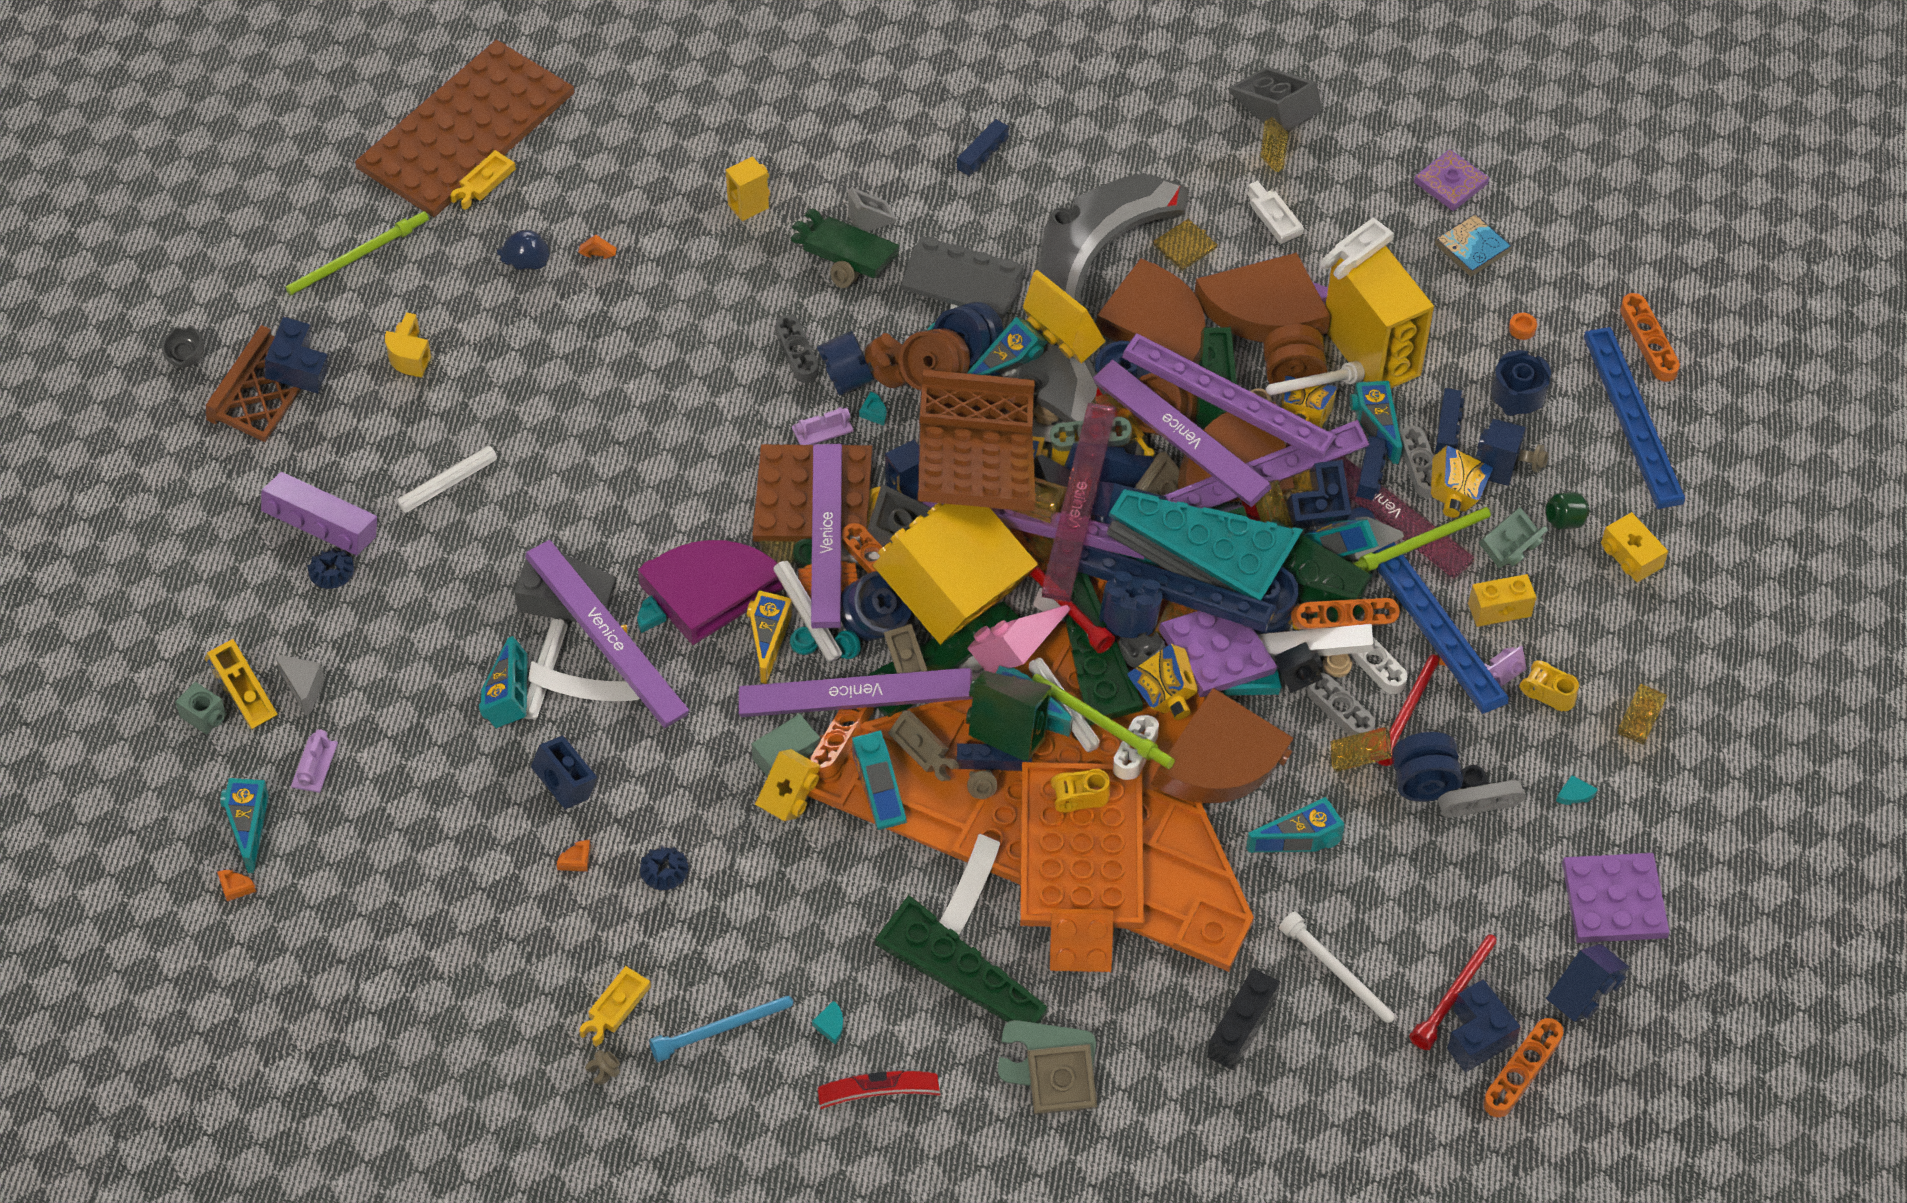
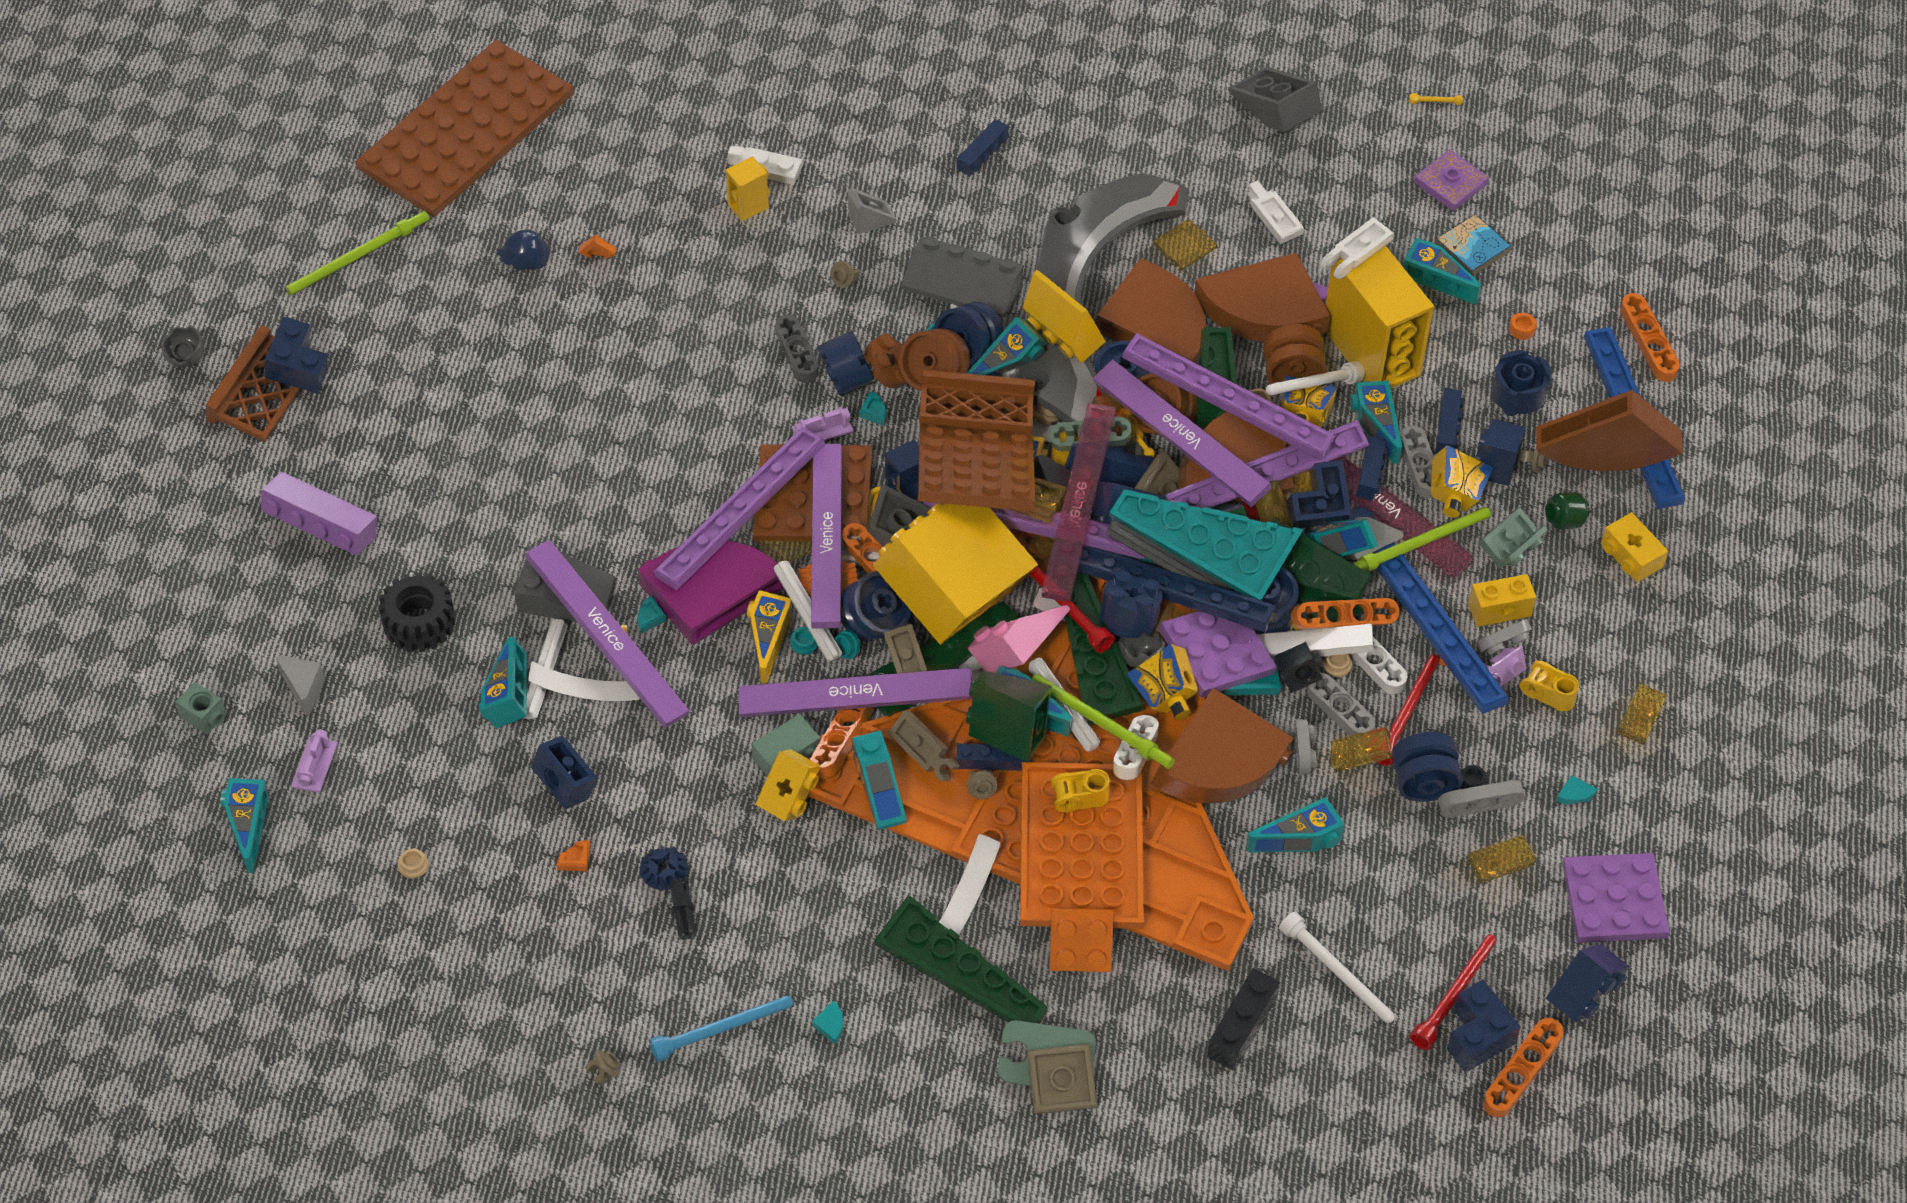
yellow slope [205,639,278,730] -> none
orange tile [217,870,256,901] -> none
dark blue gear [307,548,354,589] -> none
yellow brick [385,312,431,378] -> none
white axle [397,446,497,513] -> none
yellow plate [451,150,516,210] -> none
yellow plate [579,966,651,1046] -> none
dark green tile [790,209,900,279] -> none
dark green tile [792,539,812,568] -> none
red sticker [818,1071,940,1109] -> none
clear yellow tile [1260,117,1288,173] -> none
none -> black tyre [379,573,456,652]
none -> tan plate [398,849,429,878]
none -> medium lavender tile [654,427,825,590]
none -> black axle [669,878,696,940]
none -> white hinge [728,146,803,185]
none -> light grey plate [1294,719,1317,774]
none -> teal slope [1403,237,1481,305]
none -> yellow hinge [1409,93,1464,105]
none -> clear yellow plate [1467,835,1536,884]
none -> light grey plate [1477,619,1533,655]
none -> dark orange brick [1536,390,1683,471]

